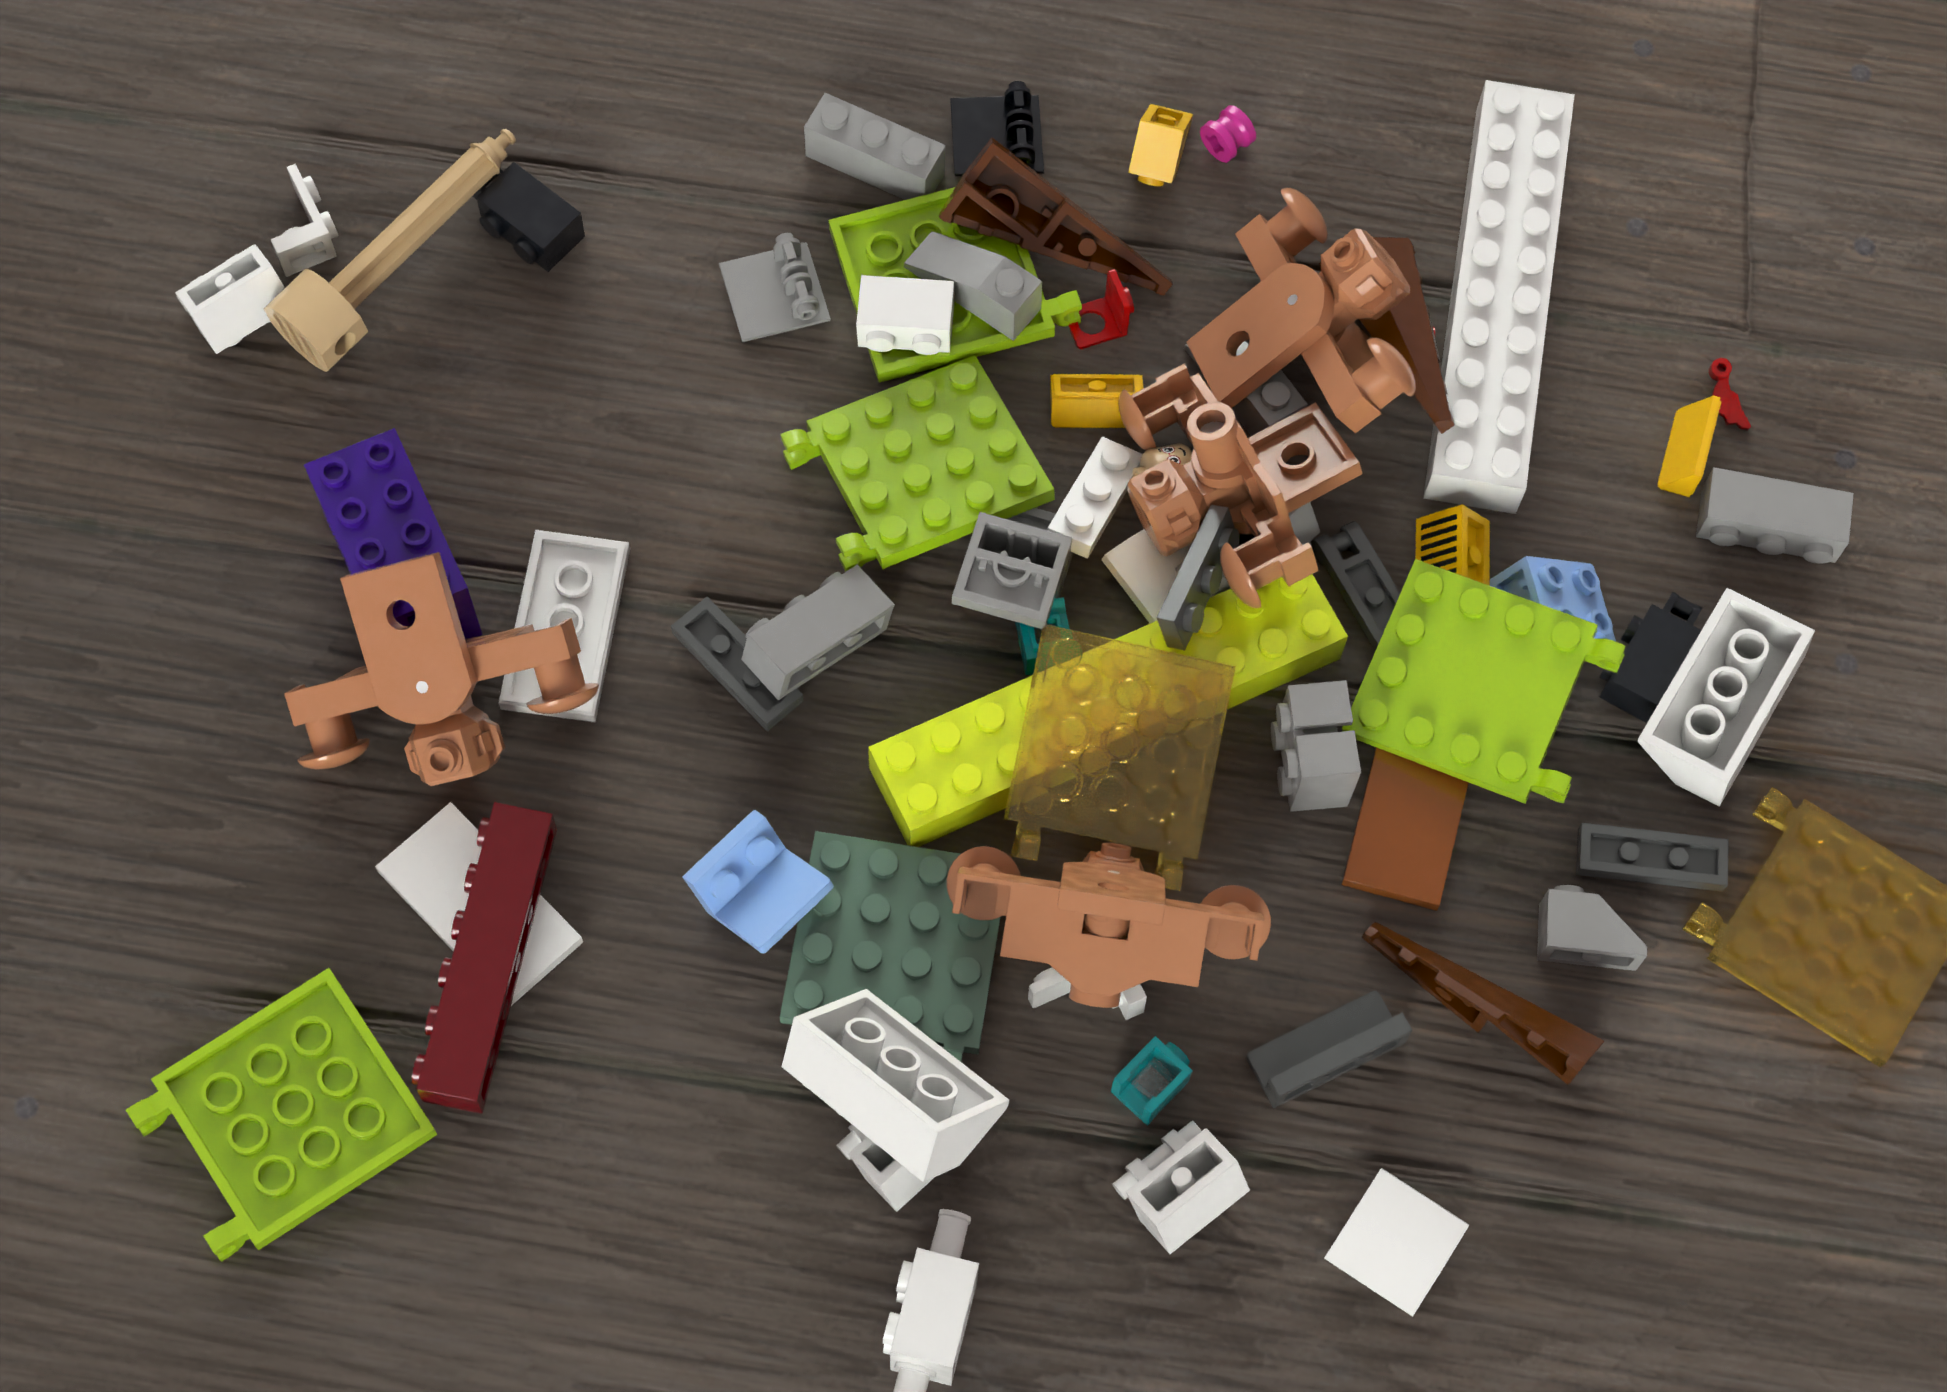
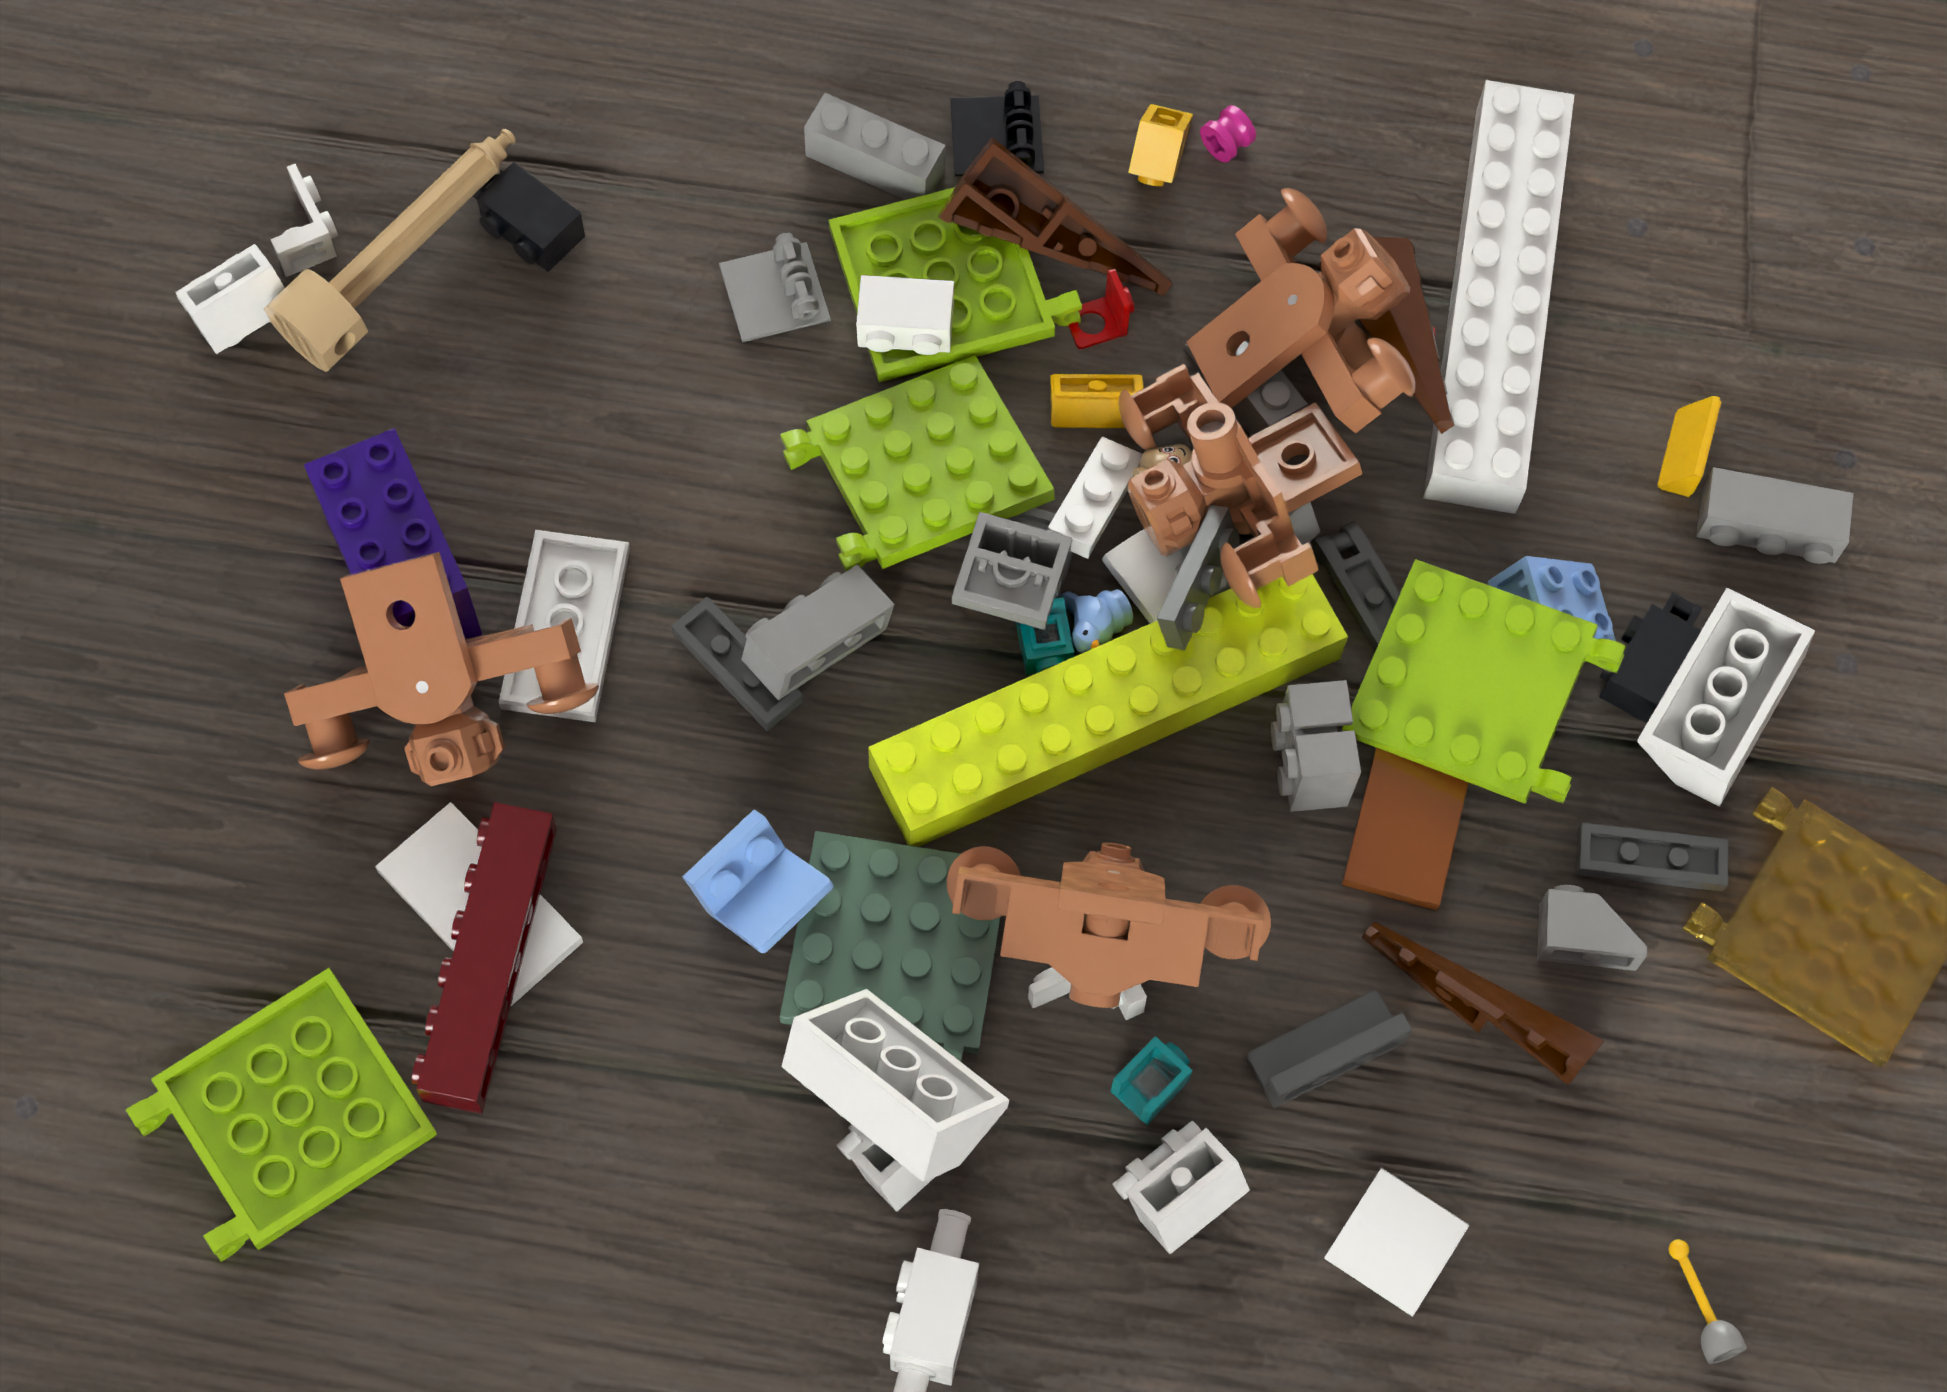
light grey slope [904,231,1042,341] -> none
clear yellow plate [1004,625,1236,891] -> none
yellow panel [1415,504,1490,586] -> none
red piece [1708,358,1751,431] -> none
none -> light blue animal [1060,589,1133,653]
none -> hinge [1668,1239,1747,1364]

